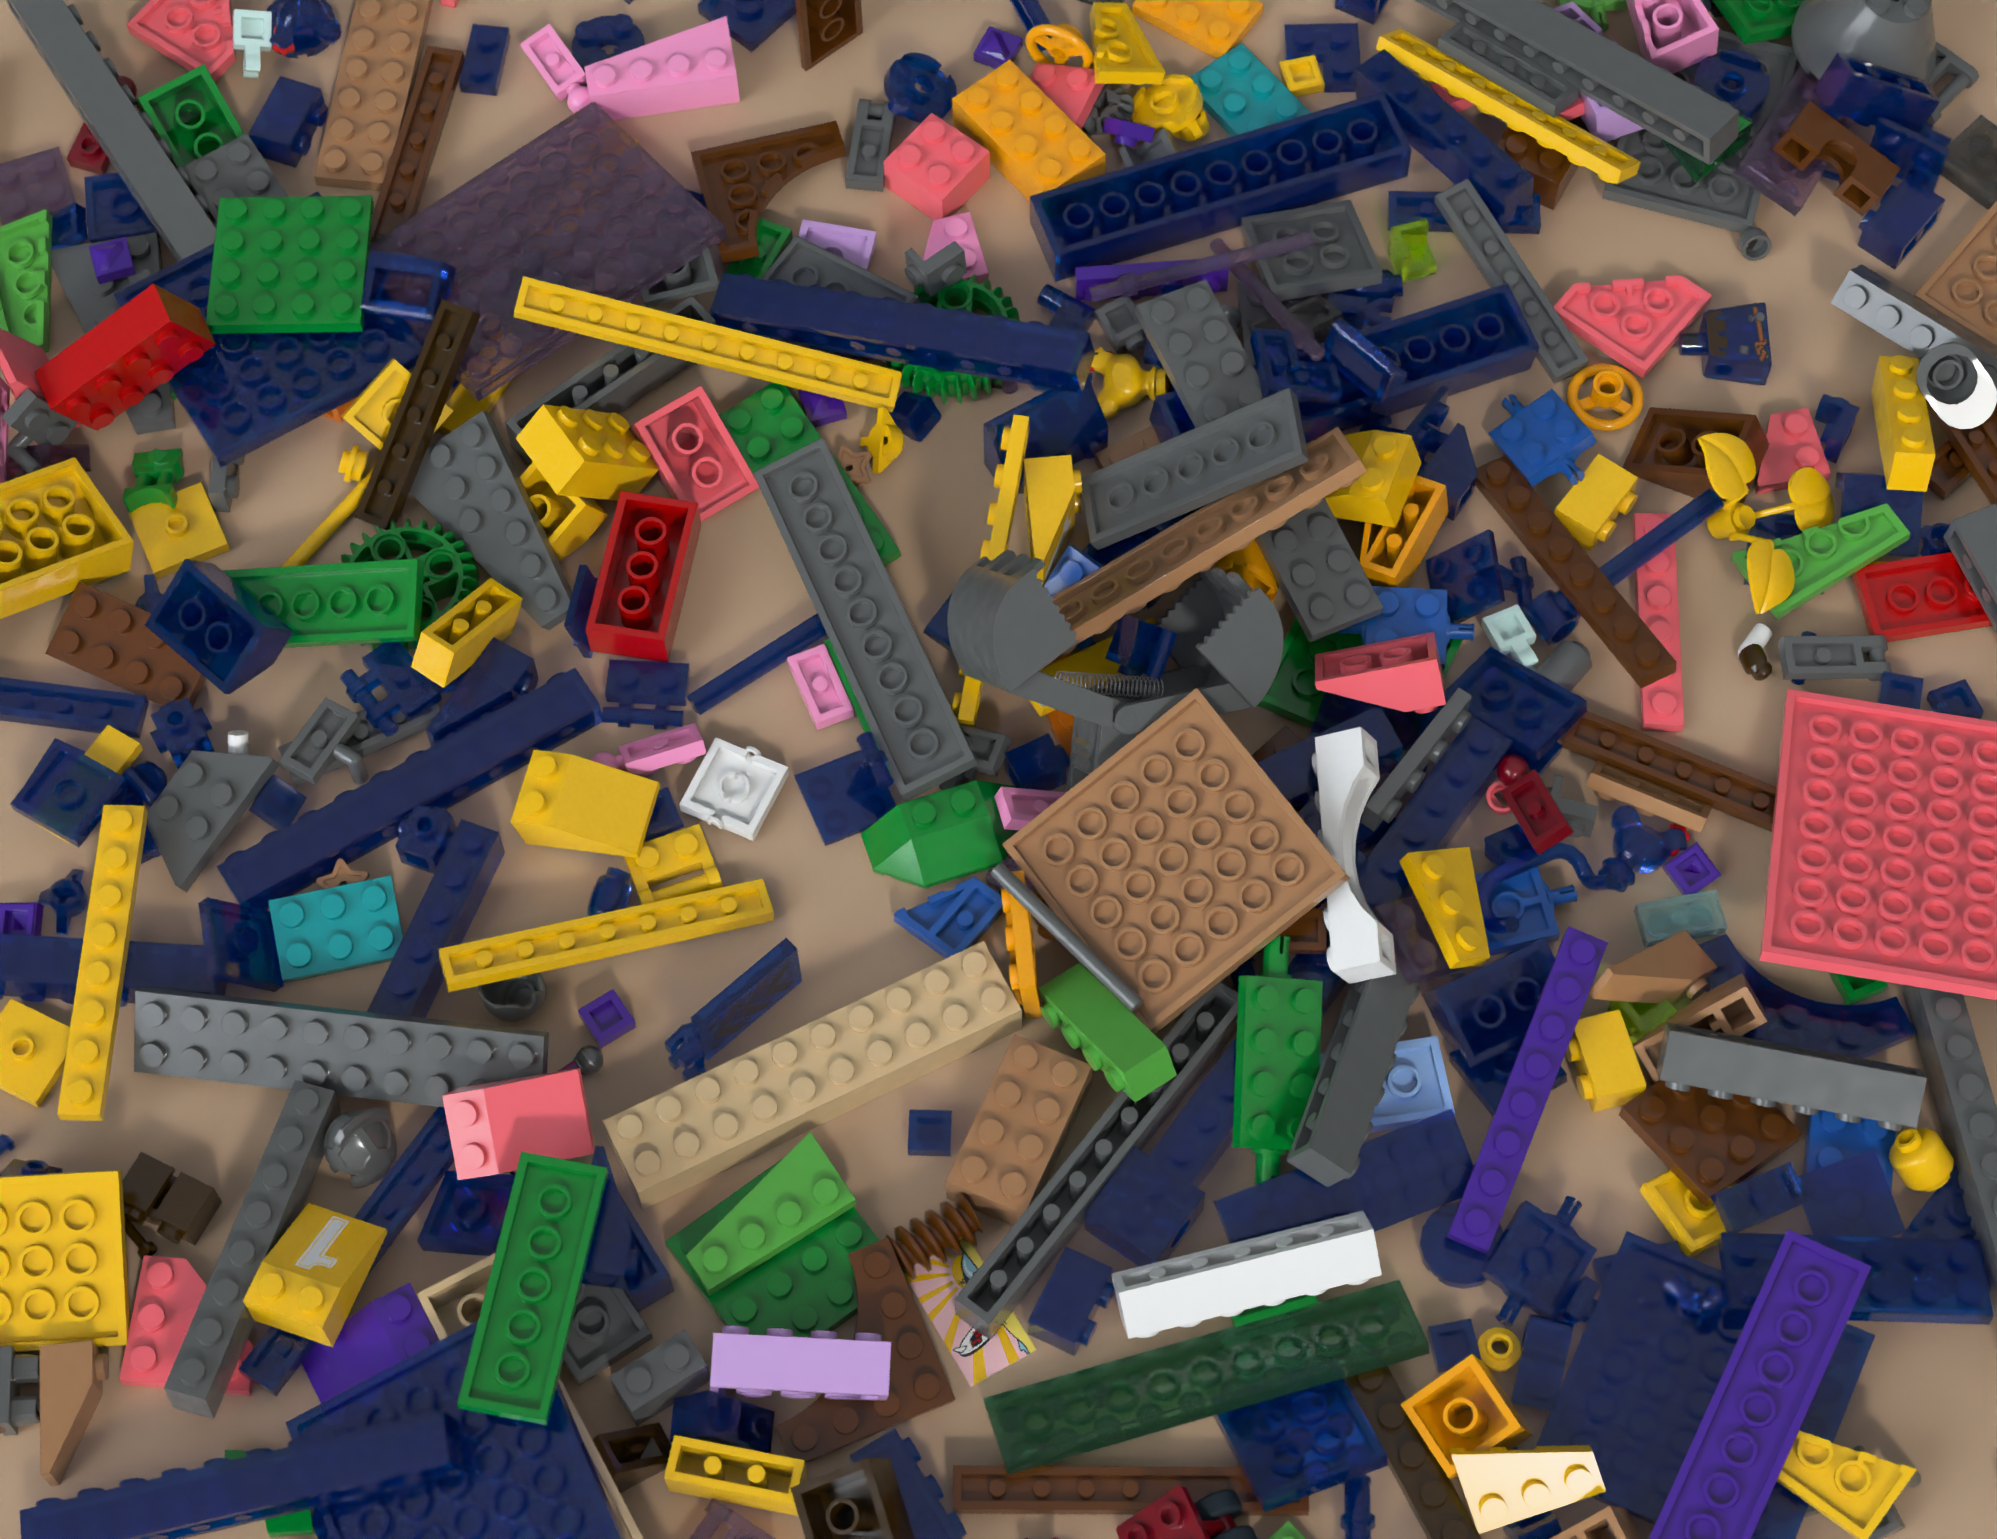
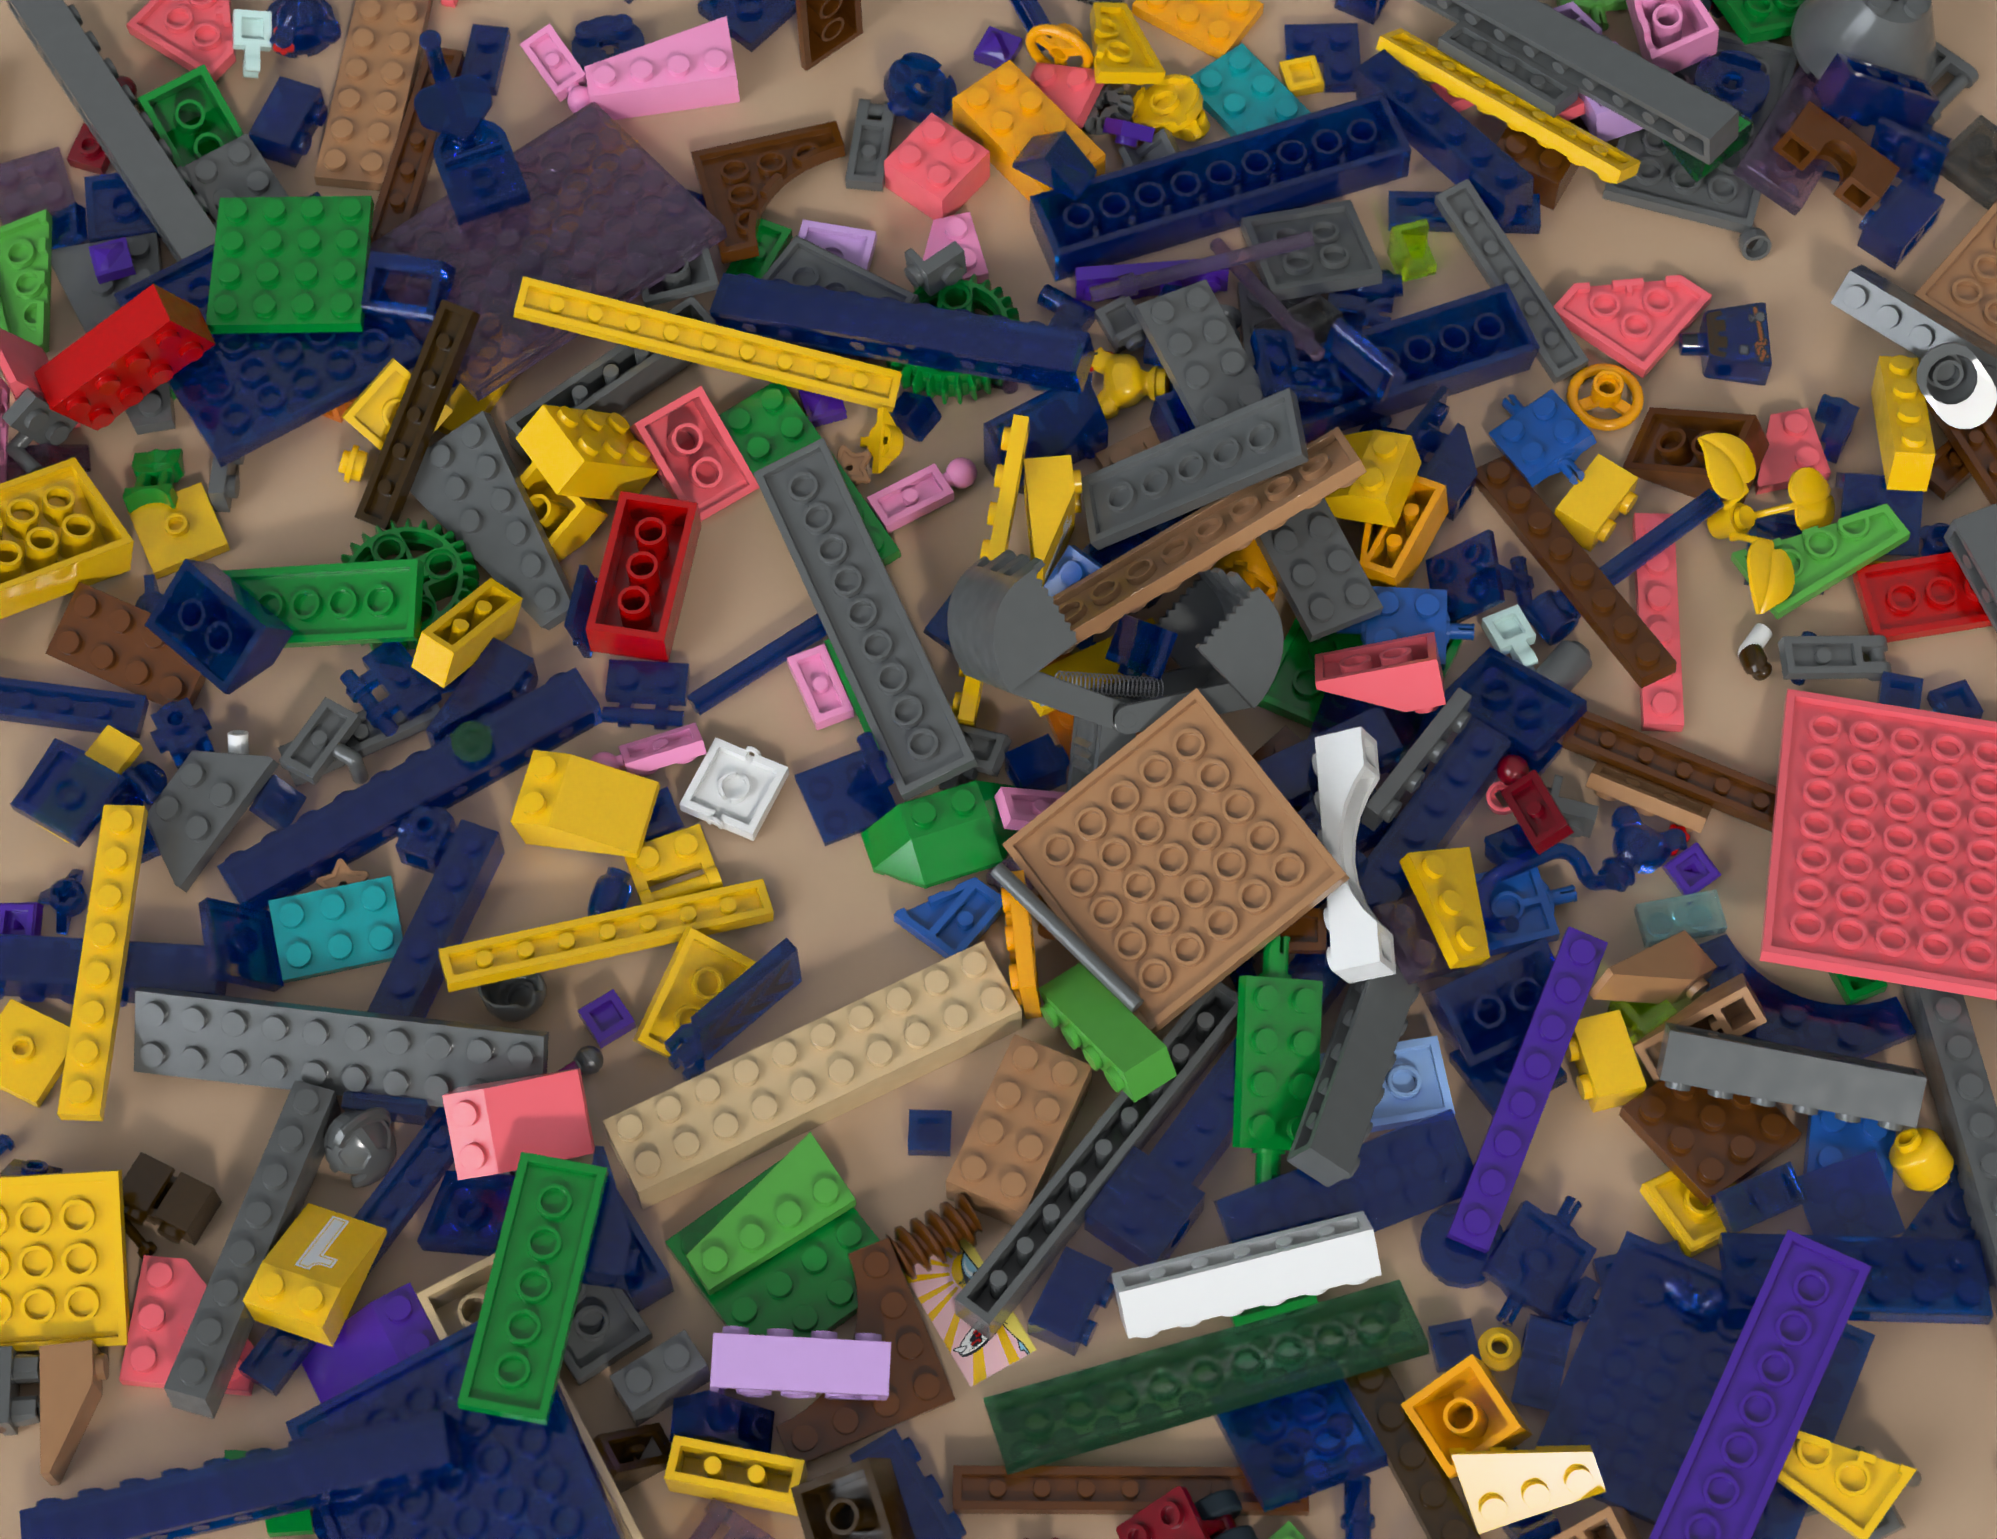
yellow axle [281,468,374,567] -> none
none -> clear blue tile [341,1091,434,1126]
none -> clear blue plate [414,29,531,225]
none -> clear green plate [450,721,493,762]
none -> yellow wing [633,927,762,1059]
none -> bright pink plate [867,457,977,533]
none -> clear blue slope [1012,131,1097,201]

